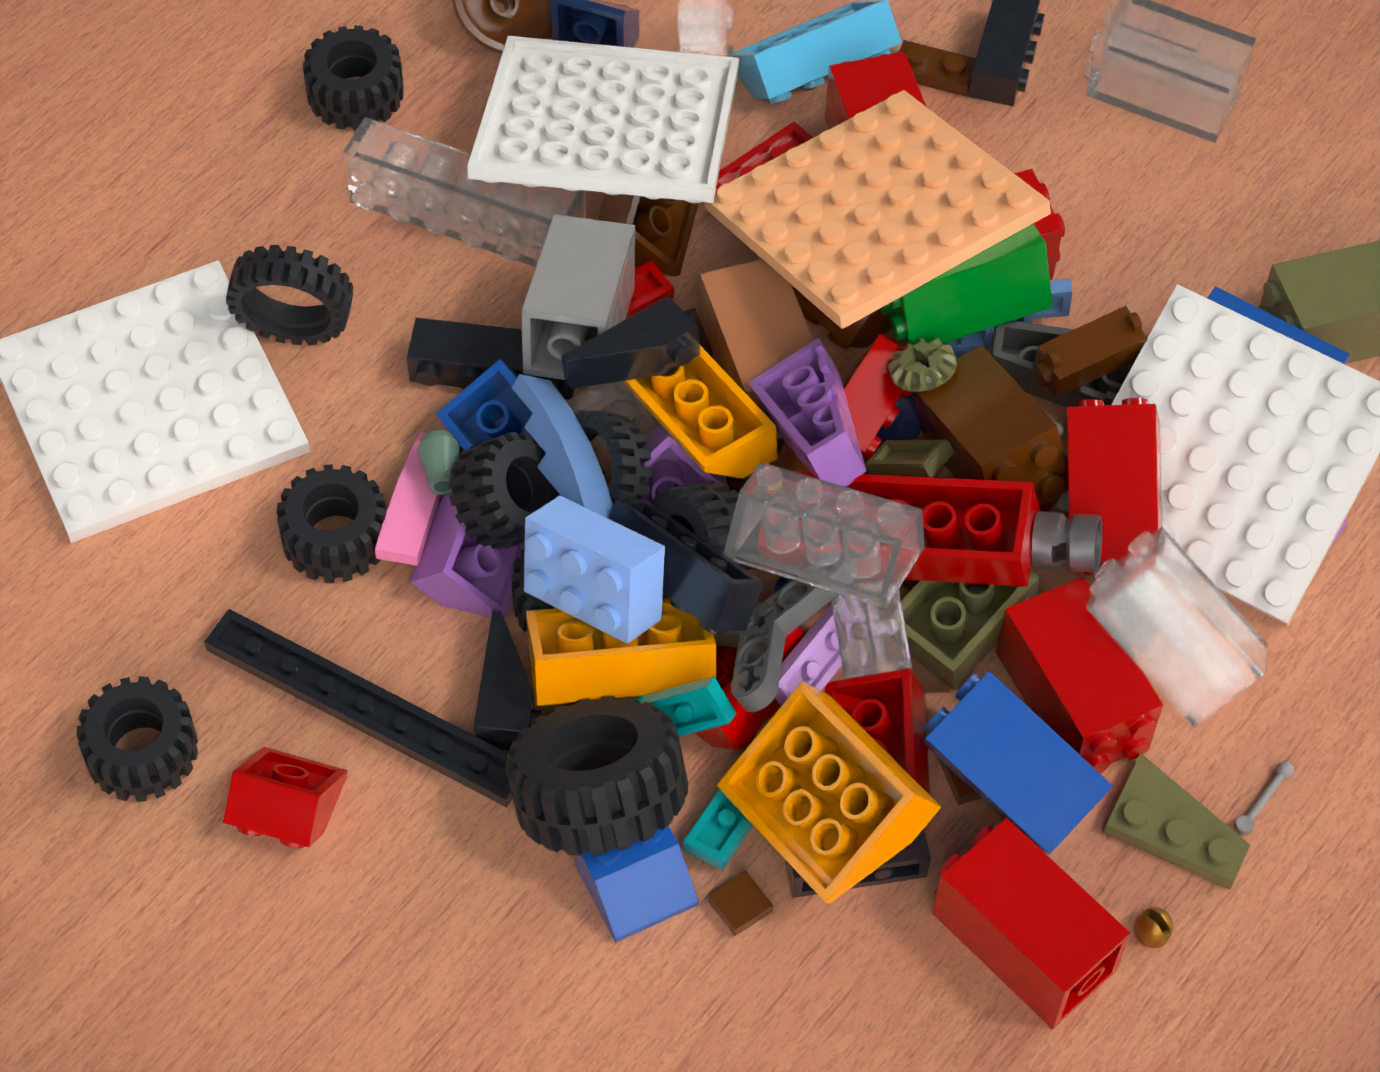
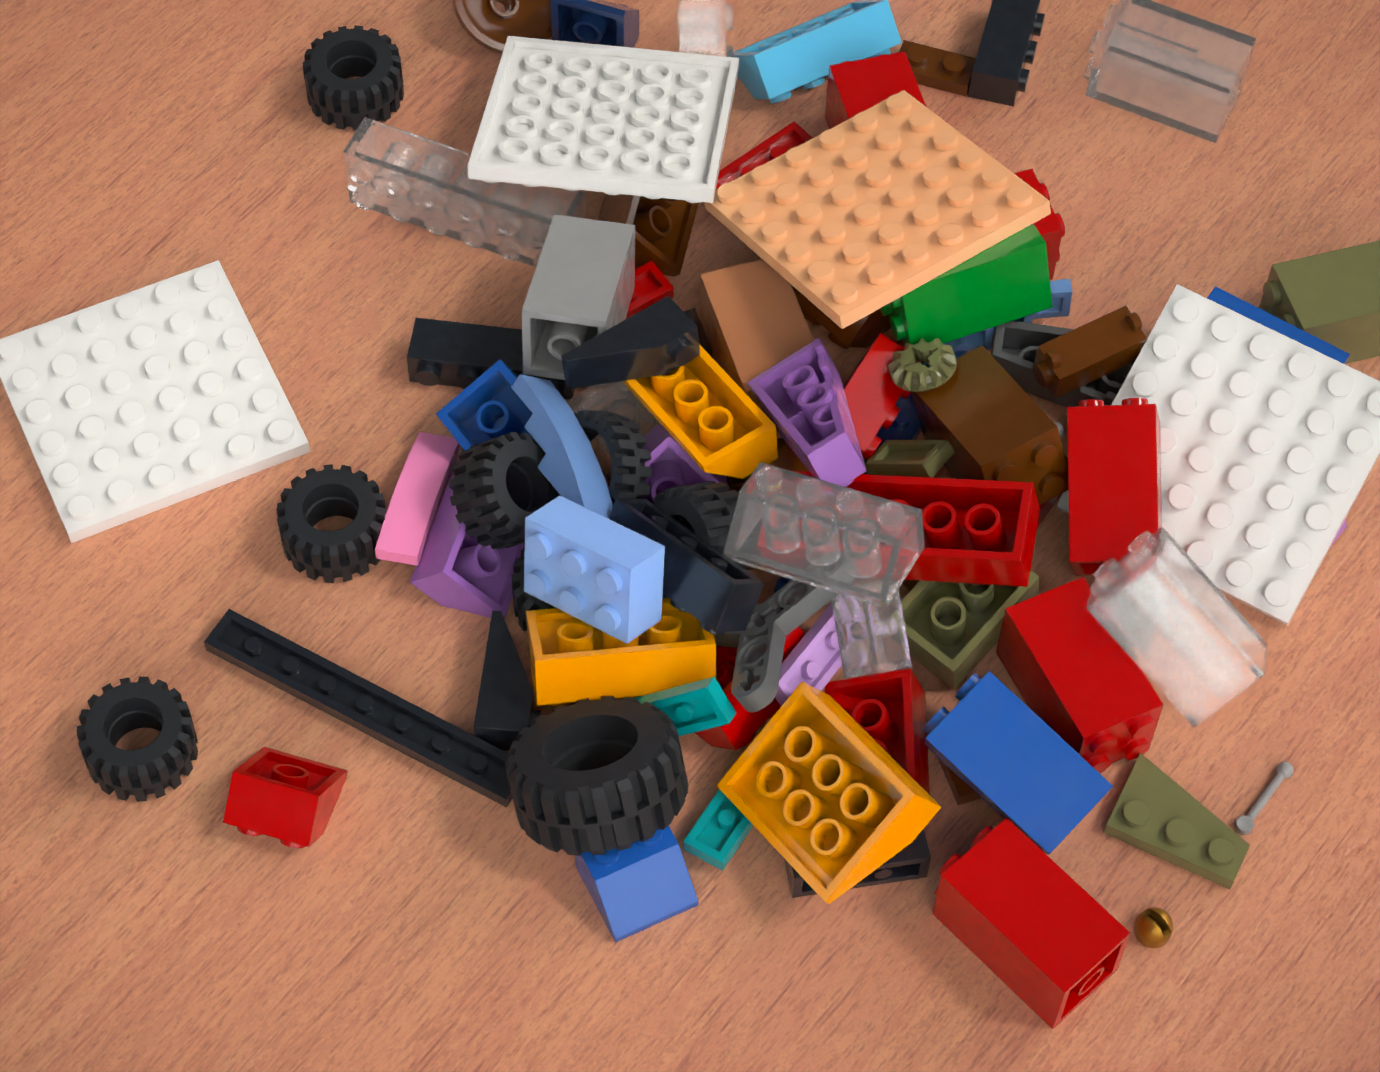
black tyre [226,245,353,345] -> none
sand green cone [417,430,459,495] -> none
reddish brown tile [708,871,773,936] -> none
flat silver wheel [1031,511,1103,573] -> none

